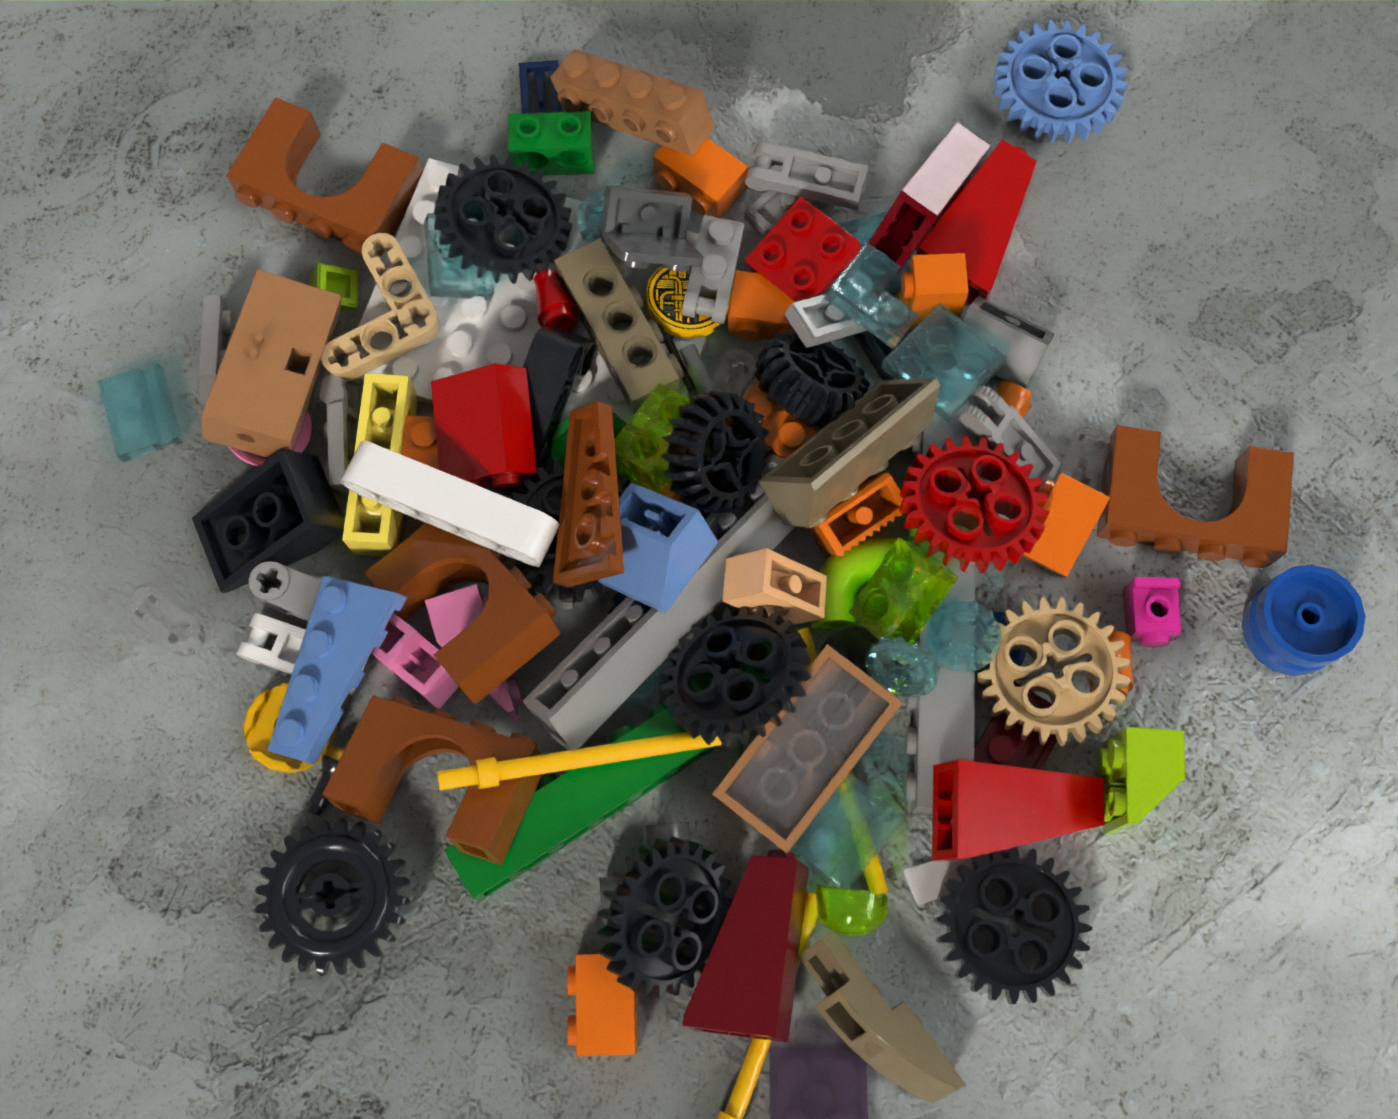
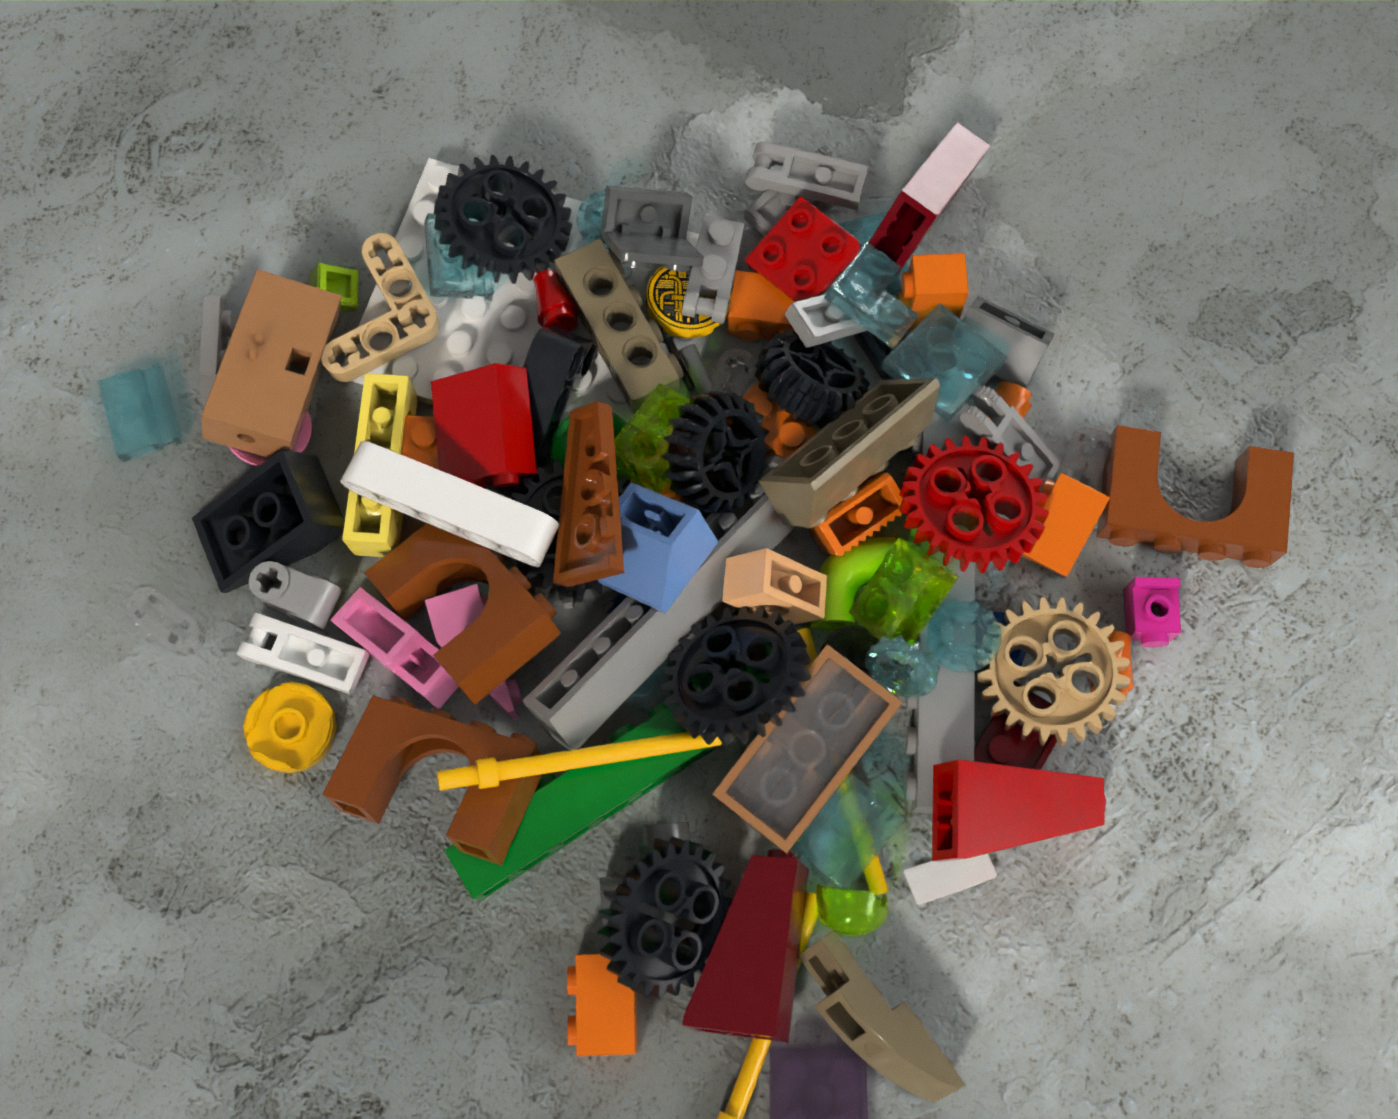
dark orange arch [226,97,423,258] -> none
black gear [254,817,411,976] -> none
medium blue wing [267,575,408,764] -> none
black piece [308,747,345,816] -> none
light grey hinge [320,374,360,497] -> none
green brick [508,111,595,175] -> none
dark blue tile [519,60,562,113] -> none
medium nougat brick [550,49,715,156] -> none
orange brick [653,138,748,218] -> none
red slope [916,139,1037,304] -> none
black gear [934,847,1092,1004] -> none
medium blue gear [993,20,1128,144] -> none
lime slope [1096,727,1185,835] -> none
blue wheel [1242,564,1366,676] -> none

